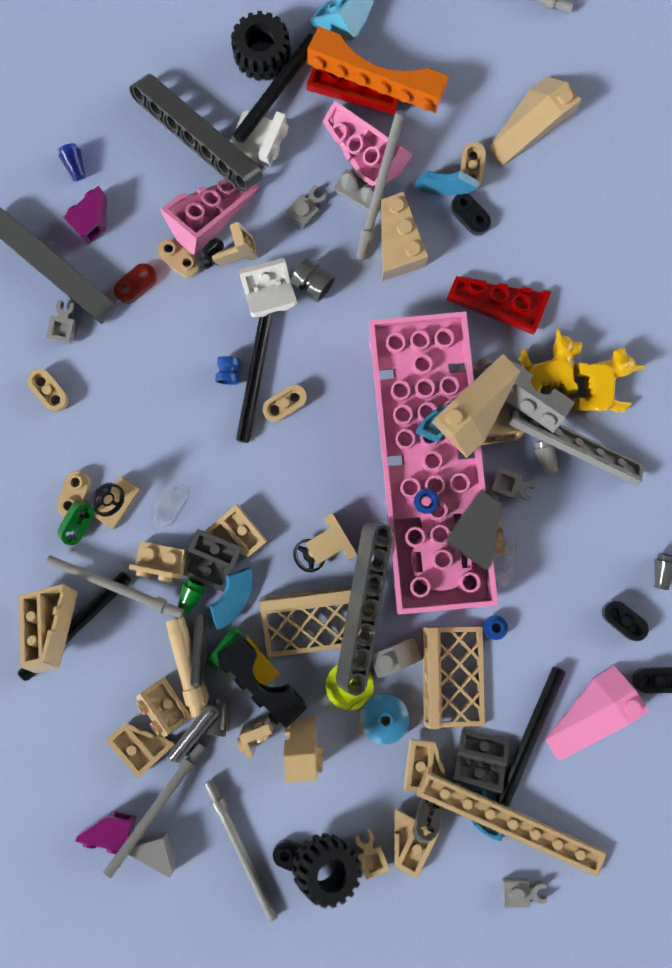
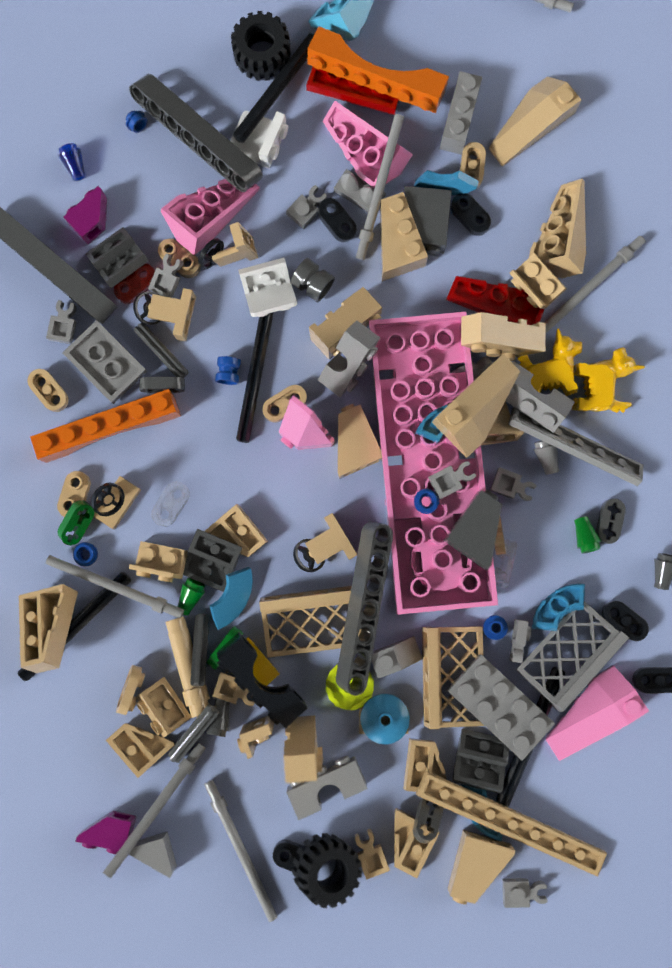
none -> orange arch [30,389,181,463]
none -> light grey plate [62,320,147,404]
none -> blue plate [73,542,98,566]
none -> dark grey slope [86,227,149,288]
none -> tan plate [116,665,145,715]
none -> blue plate [126,110,147,133]
none -> tan piece [133,288,196,342]
none -> dark grey axle [134,323,188,378]
none -> dark grey beam [140,377,185,393]
none -> light grey plate [148,254,183,298]
none -> tan plate [212,672,254,706]
none -> bright pink wedge [279,395,335,450]
none -> light grey arch [286,755,367,821]
none -> tan wedge [309,287,382,360]
none -> black plate [317,198,357,242]
none -> light grey arch [318,321,380,397]
none -> tan slope [338,404,382,479]
none -> dark grey slope [403,186,451,255]
none -> light grey plate [428,461,476,500]
none -> light grey arch [440,71,482,155]
none -> light grey plate [447,654,555,761]
none -> tan slope [447,830,515,904]
none -> tan wedge [461,312,546,361]
none -> tan bracket [510,253,567,309]
none -> light grey plate [510,619,531,663]
none -> light grey fence [516,601,629,712]
none -> tan wedge [529,179,586,278]
none -> dark azure tile [532,584,585,631]
none -> light grey bar [544,236,645,333]
none -> green cone [574,516,601,554]
none -> dark grey beam [596,499,625,544]

